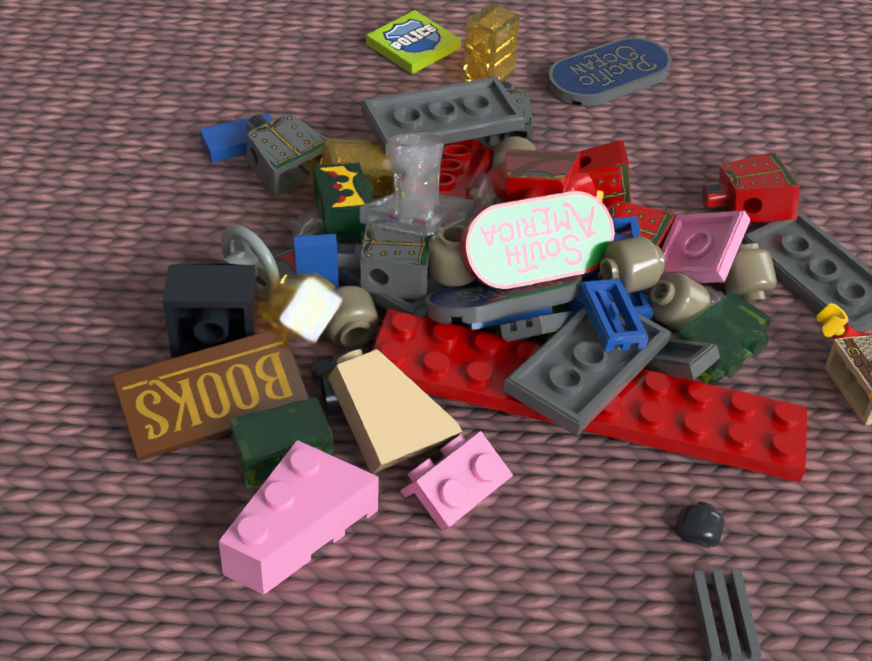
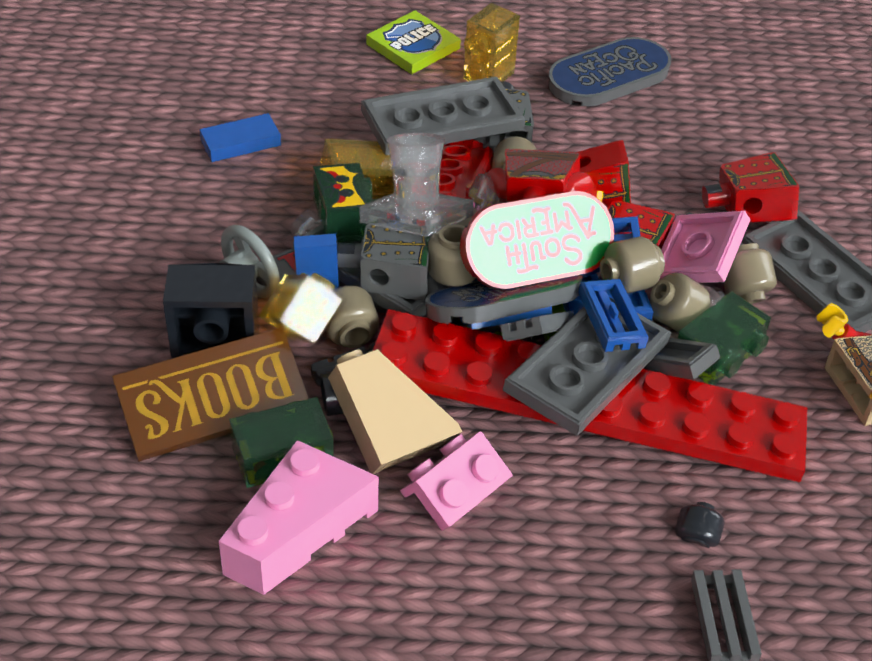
dark grey torso [246,114,333,198] -> none

